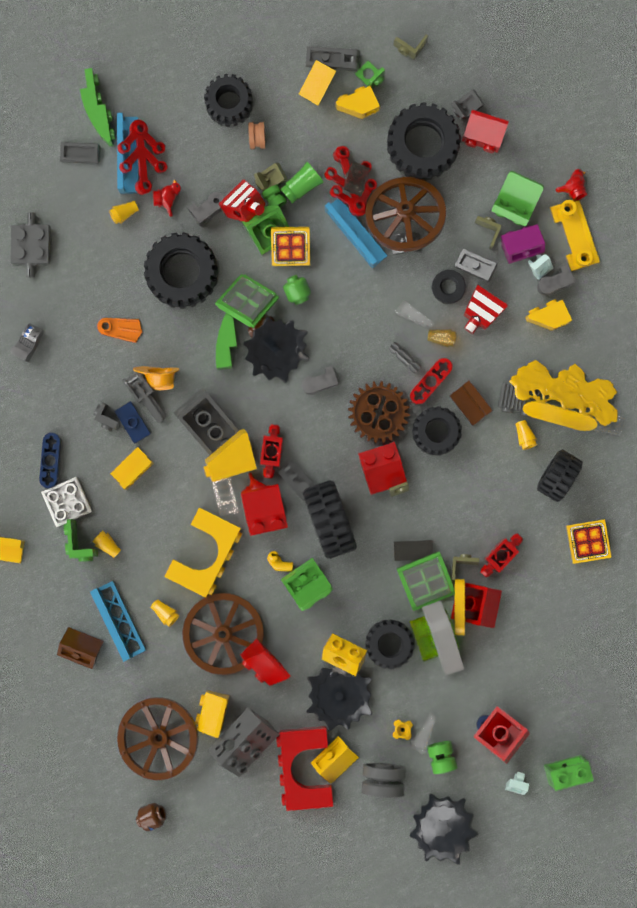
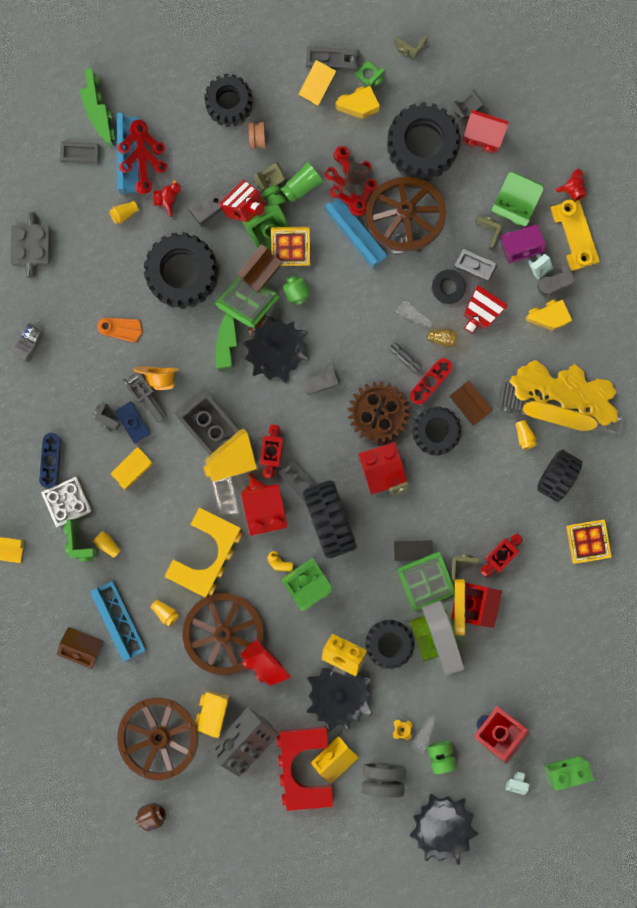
none -> reddish brown panel [238,244,282,293]

